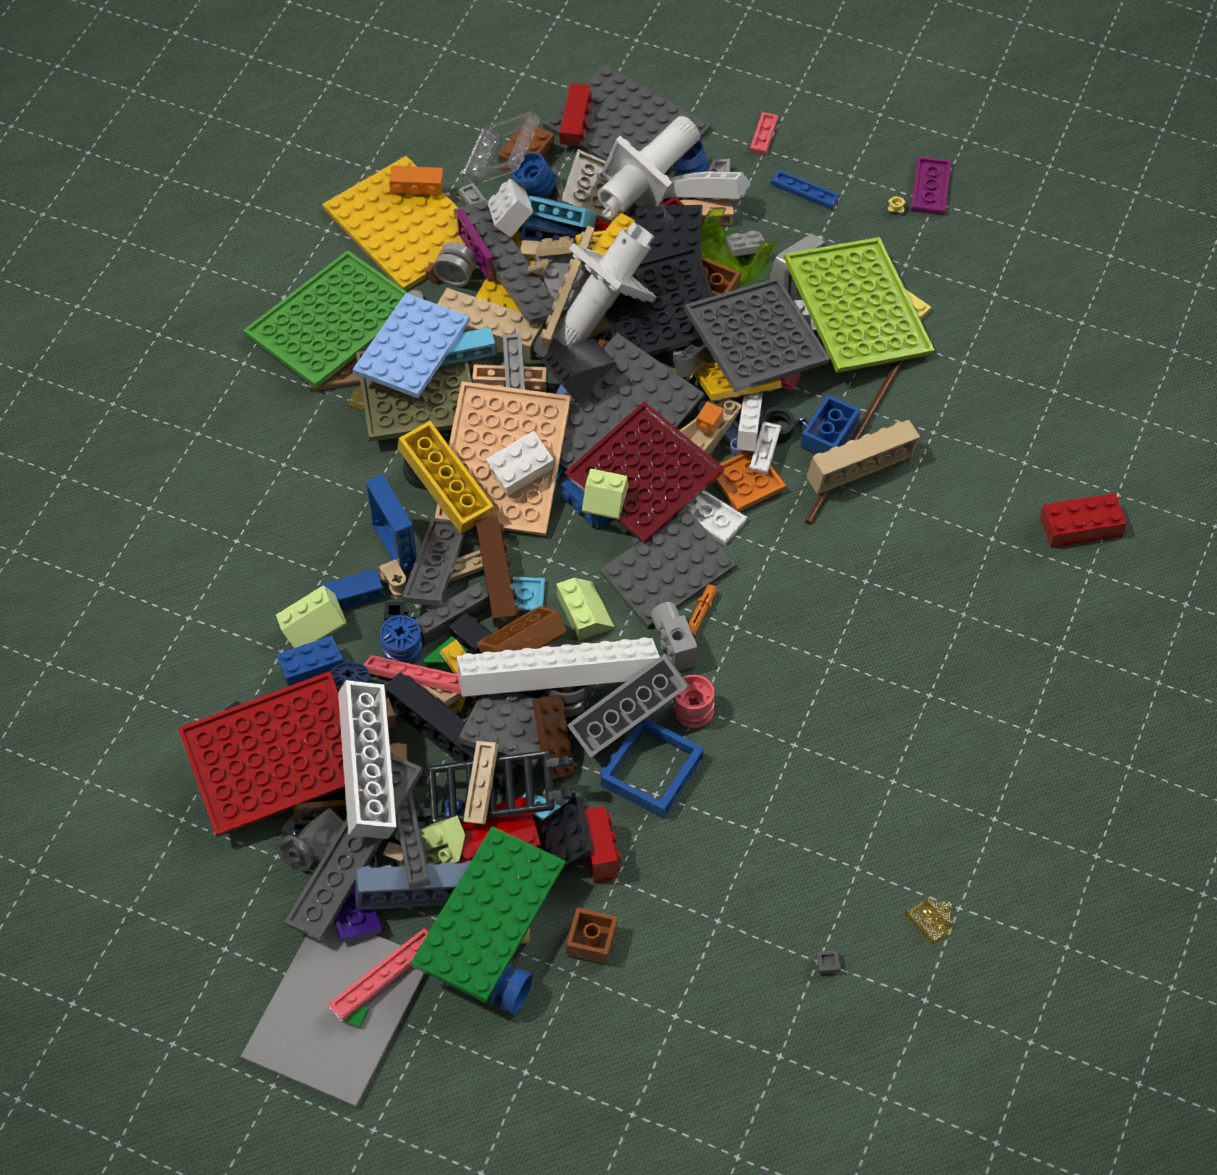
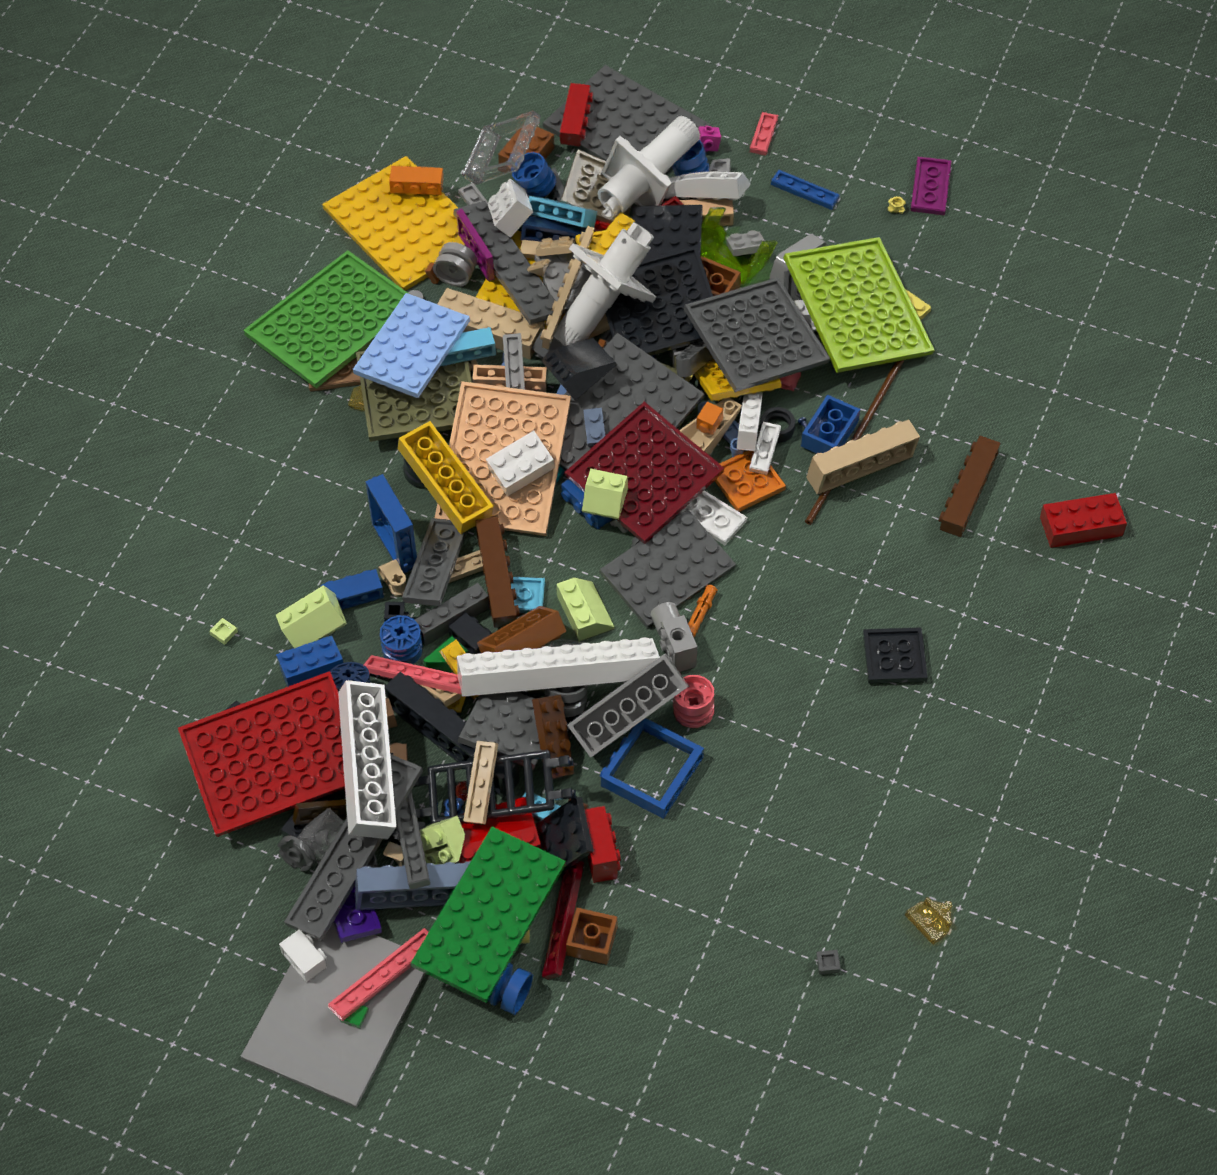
none -> yellowish green plate [209,618,238,645]
none -> white brick [279,930,327,982]
none -> clear red plate [456,781,467,800]
none -> dark red tile [542,861,584,980]
none -> sand blue plate [583,408,605,447]
none -> dark pink brick [698,126,721,152]
none -> black plate [863,627,928,683]
none -> reddish brown brick [938,436,1001,537]

